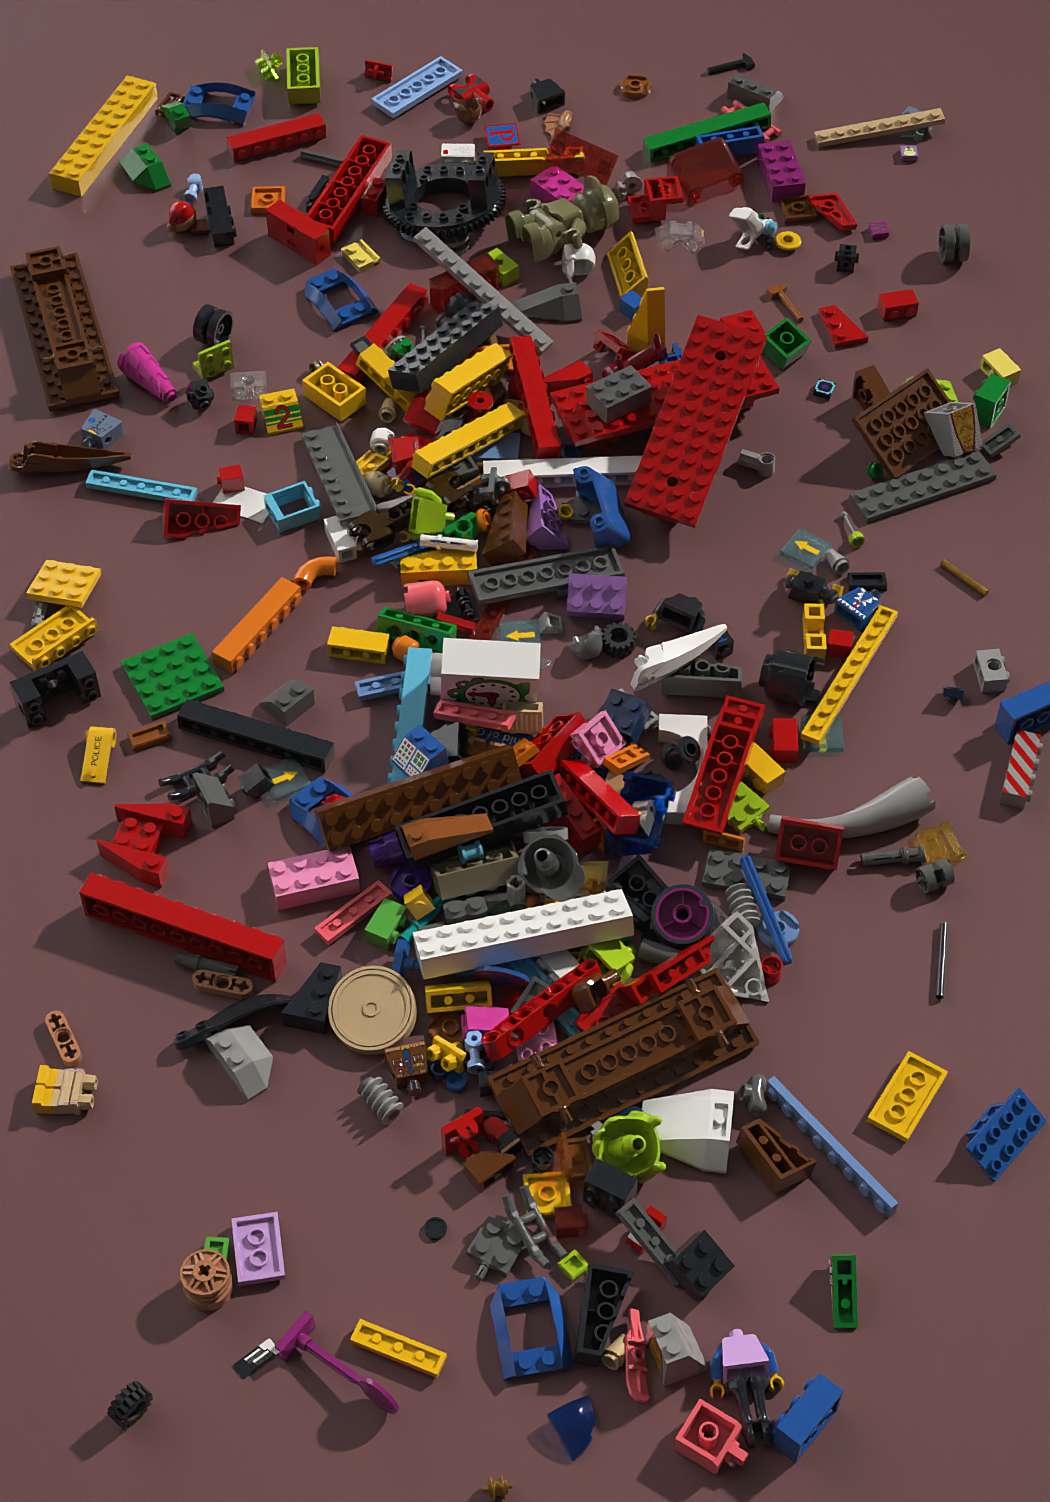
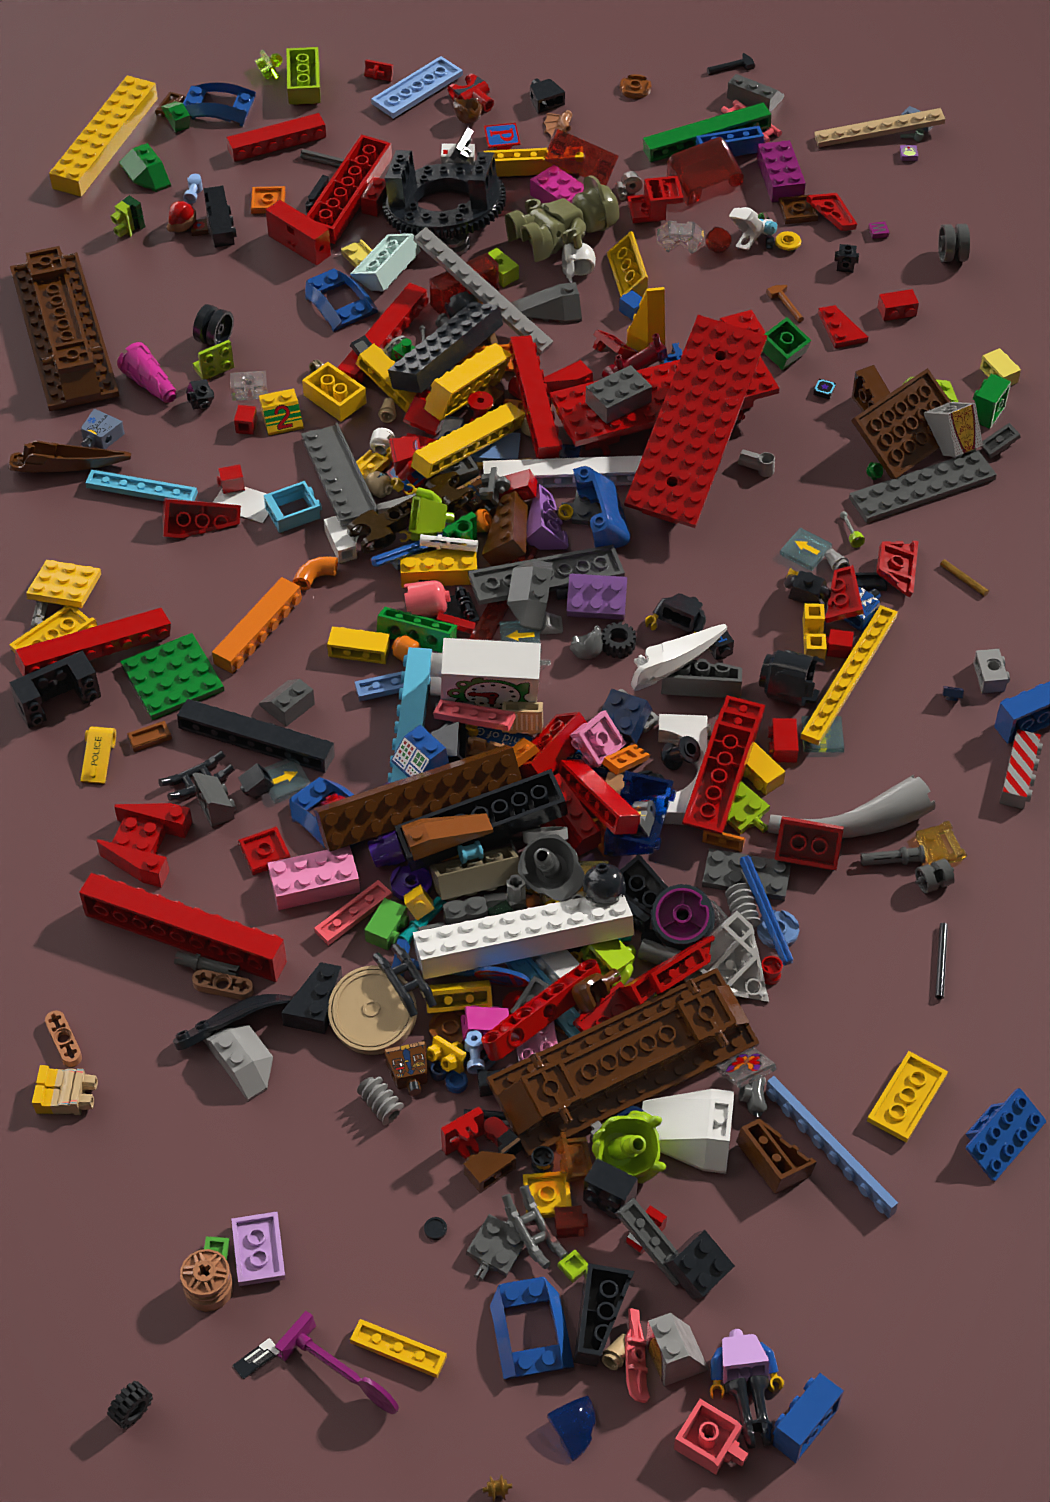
green slope [829,1254,858,1328] -> none
none -> red brick [15,608,171,676]
none -> lime hips [110,195,146,237]
none -> red tile [238,826,291,875]
none -> light aqua slope [350,234,421,292]
none -> black piece [372,943,437,1017]
none -> hinge [449,128,473,161]
none -> dark grey wedge [507,559,552,631]
none -> black cylinder [583,863,626,904]
none -> clear red hair [705,227,732,253]
none -> clear tile [716,1047,777,1088]
none -> red wing [825,565,864,623]
none -> red wing [876,541,919,597]

